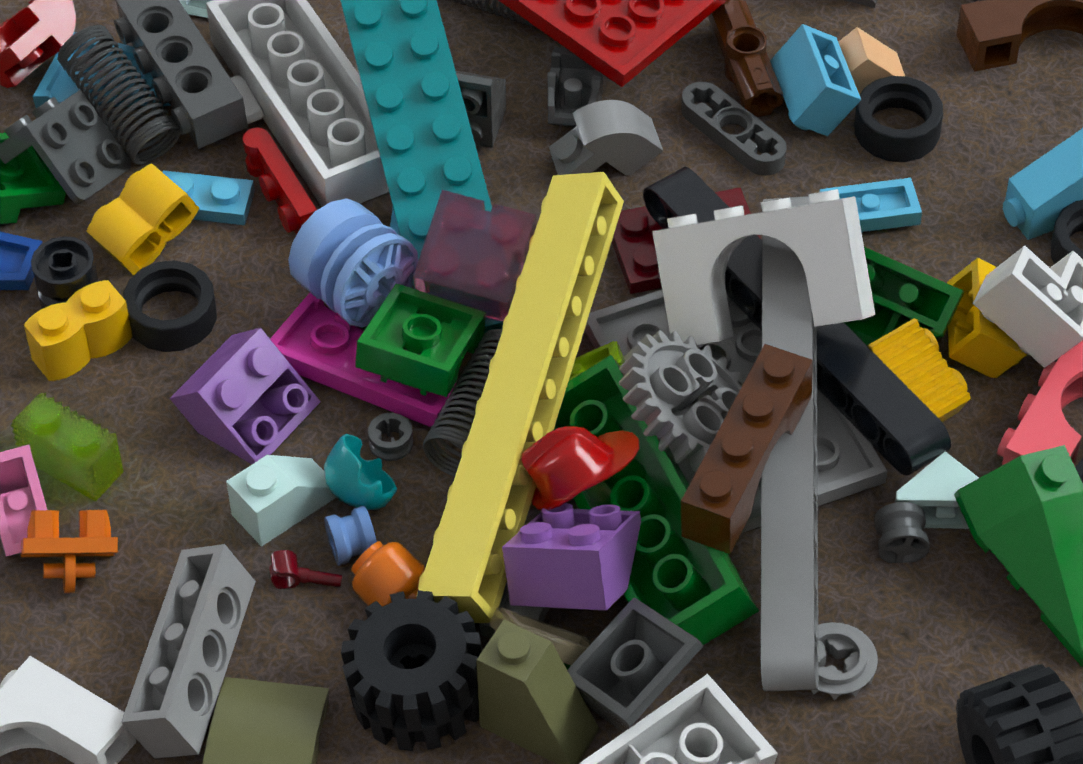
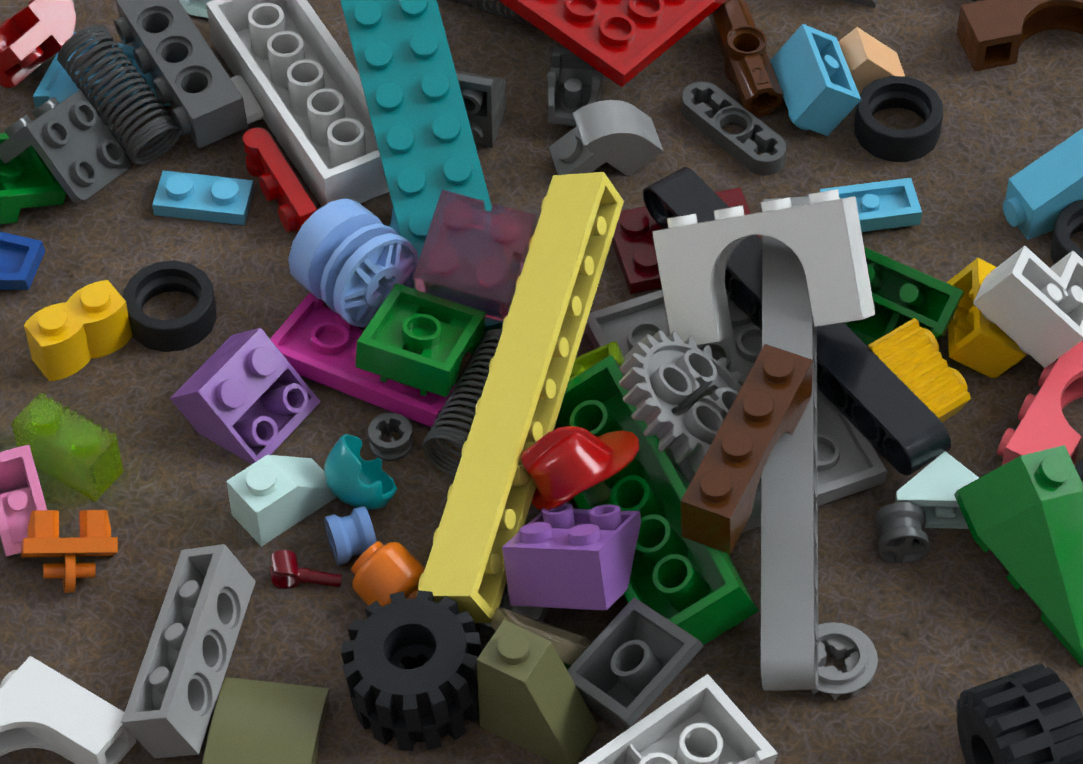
black wheel [31,236,98,309] -> none
yellow brick [86,163,199,275] -> none

